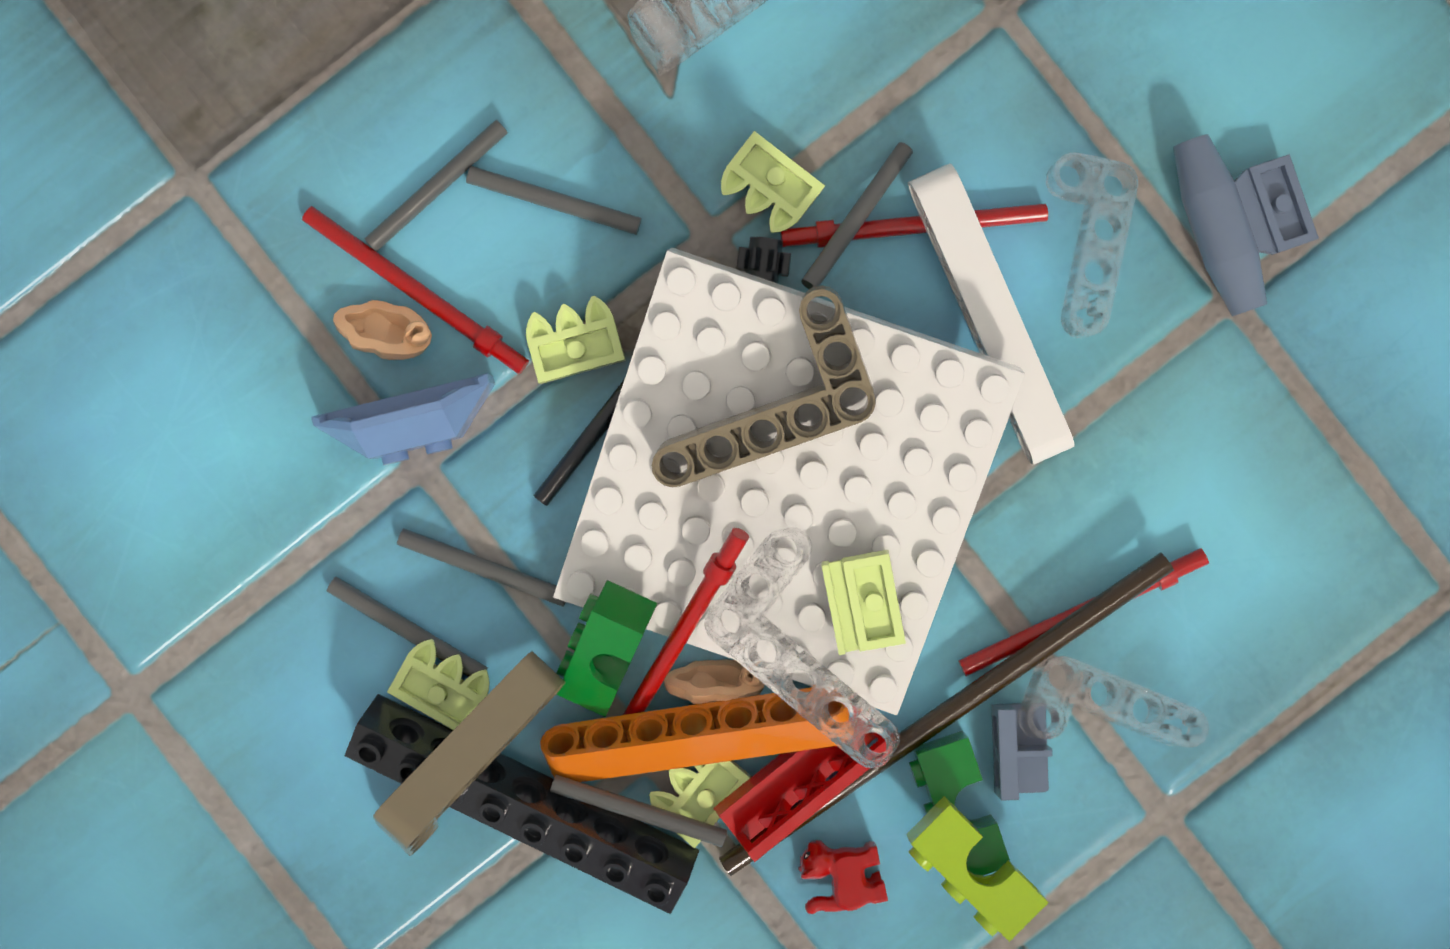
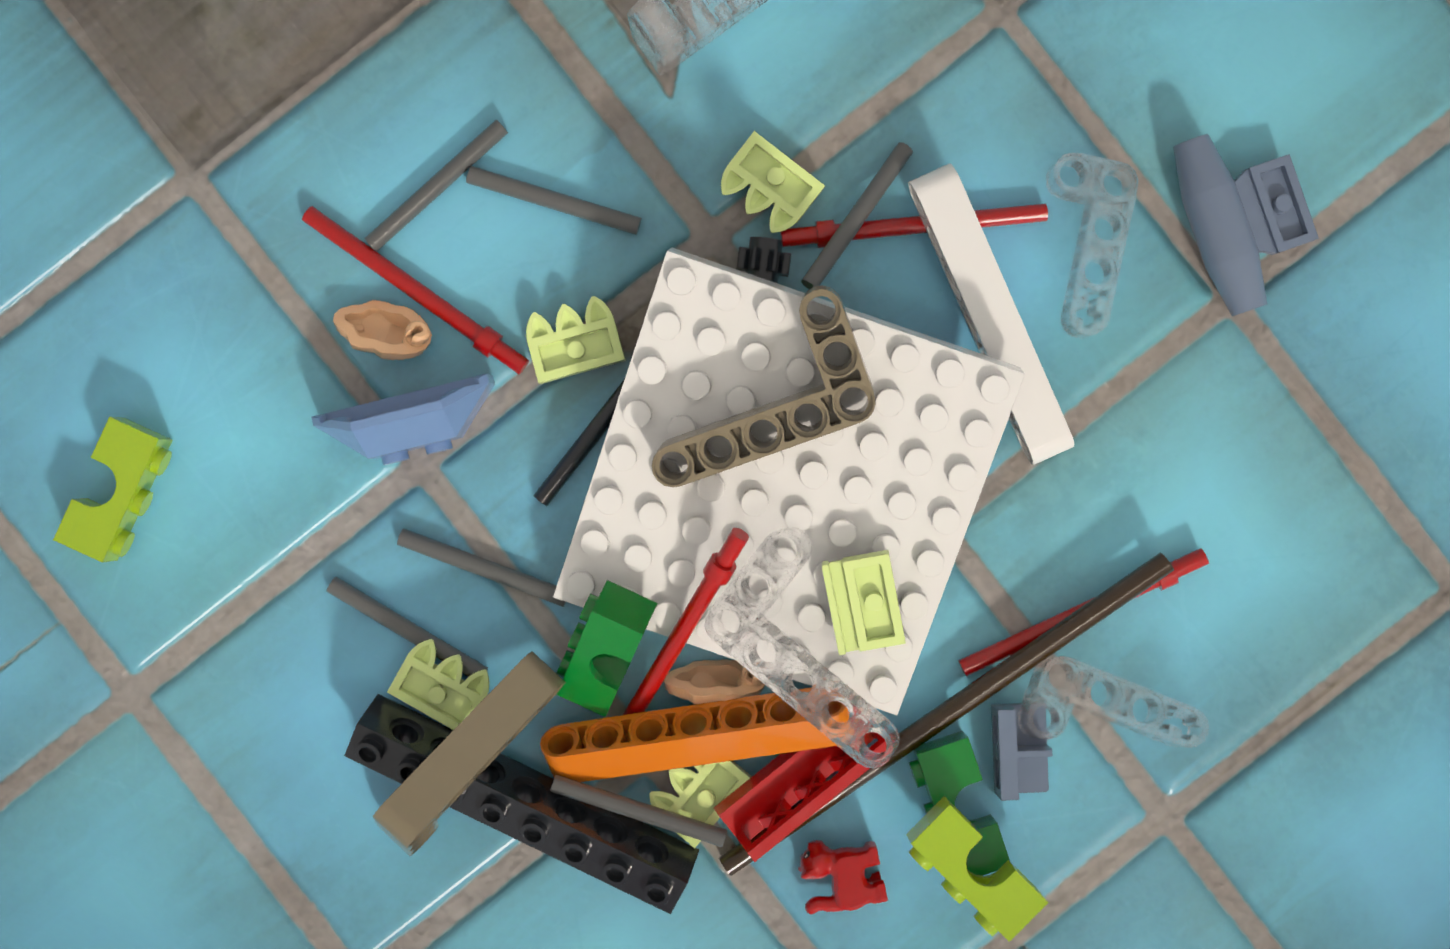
none -> lime arch [53,416,173,563]

